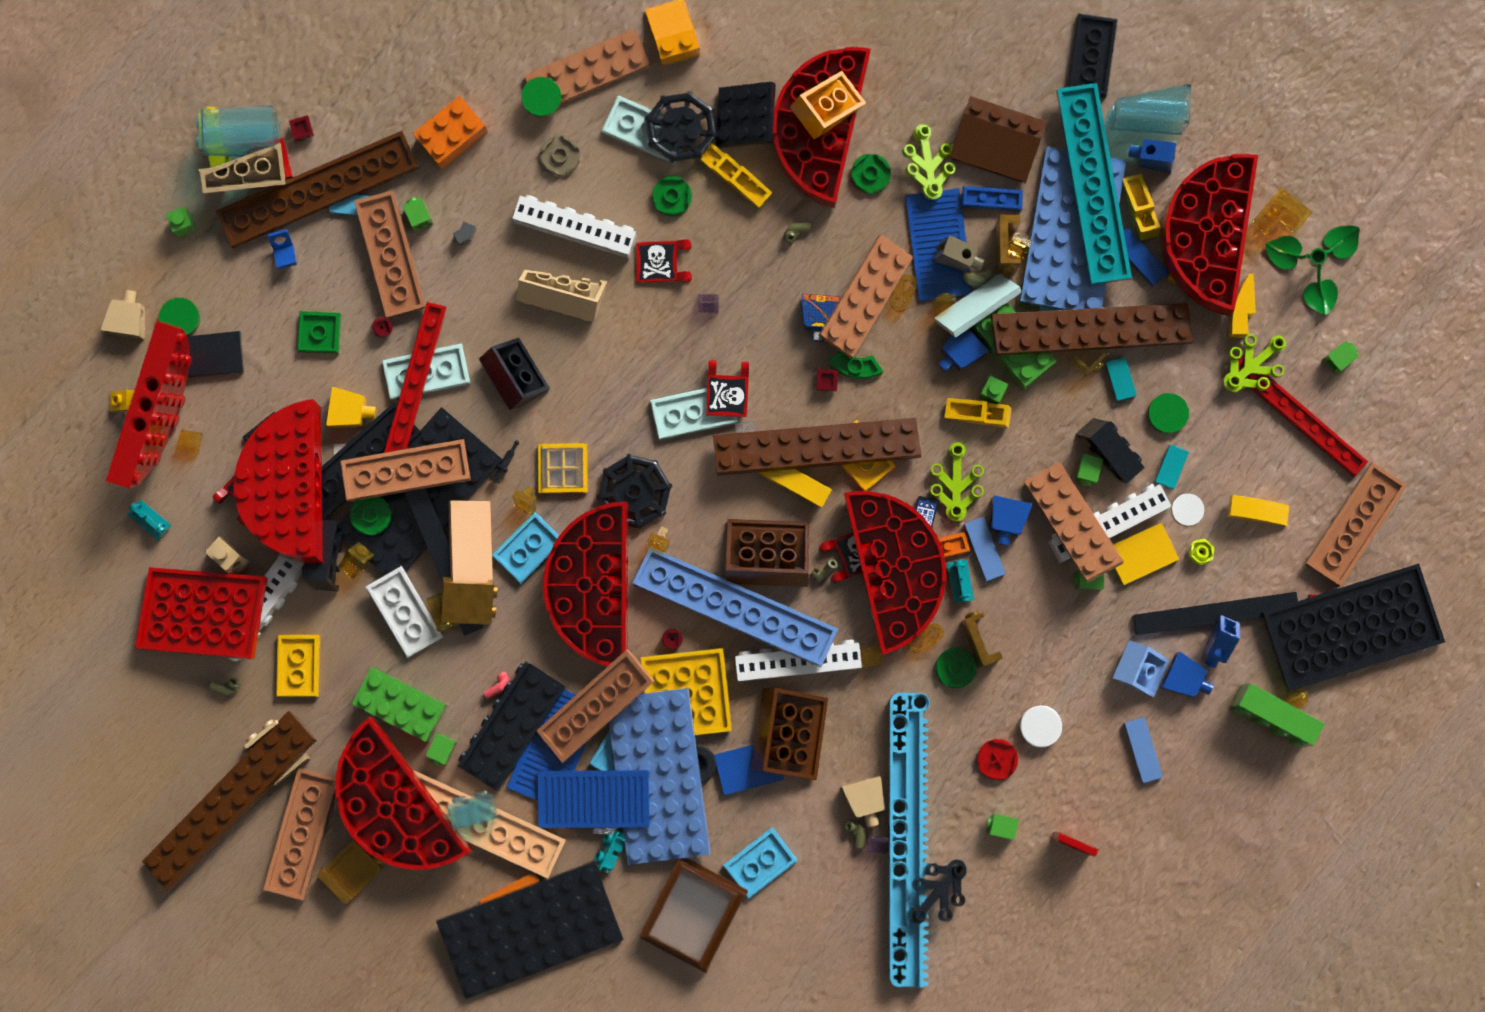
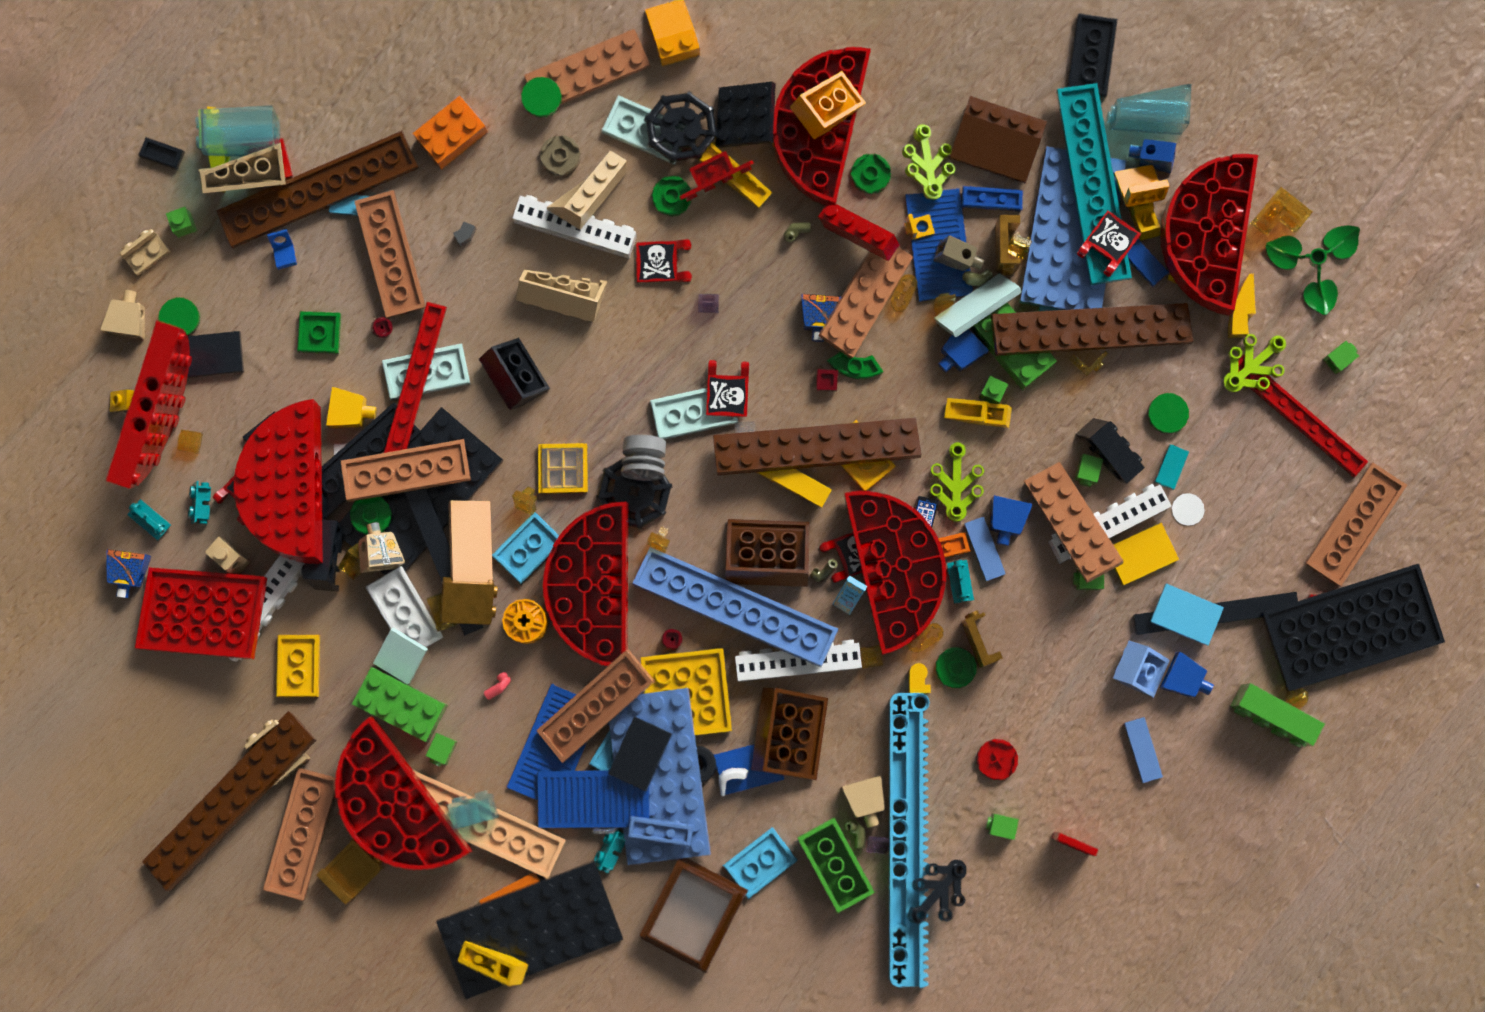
olive arm [209,678,241,697] -> none
dark red plate [289,115,315,142] -> none
bright green brick [402,197,433,231] -> none
black bracket [457,661,566,792] -> none
black piece [490,440,519,484] -> none
white tile [1020,706,1062,747] -> none
teal tile [1105,357,1137,402] -> none
neon yellow plate [1189,539,1215,565] -> none
blue torso [1205,615,1240,668] -> none
yellow slope [1227,495,1289,526] -> none
none -> torso [106,549,151,598]
none -> tan bracket [119,229,171,276]
none -> black tile [139,137,185,170]
none -> teal hinge [188,481,211,524]
none -> tan torso [358,523,405,573]
none -> light aqua tile [373,628,428,684]
none -> yellow slope [458,941,528,986]
none -> light orange wheel [502,599,549,644]
none -> tan wedge [547,151,627,230]
none -> black tile [608,716,673,791]
none -> light grey wheel [621,435,666,481]
none -> medium blue tile [628,816,693,847]
none -> red bracket [679,151,754,202]
none -> white hair [719,768,748,796]
none -> bright green brick [797,817,875,913]
none -> red brick [818,202,900,261]
none -> medium azure tile [833,576,867,615]
none -> yellow bracket [904,214,935,240]
none -> yellow leg [908,663,931,694]
none -> flag [1077,211,1141,277]
none -> light orange bracket [1114,165,1170,207]
none -> medium azure tile [1150,583,1224,646]

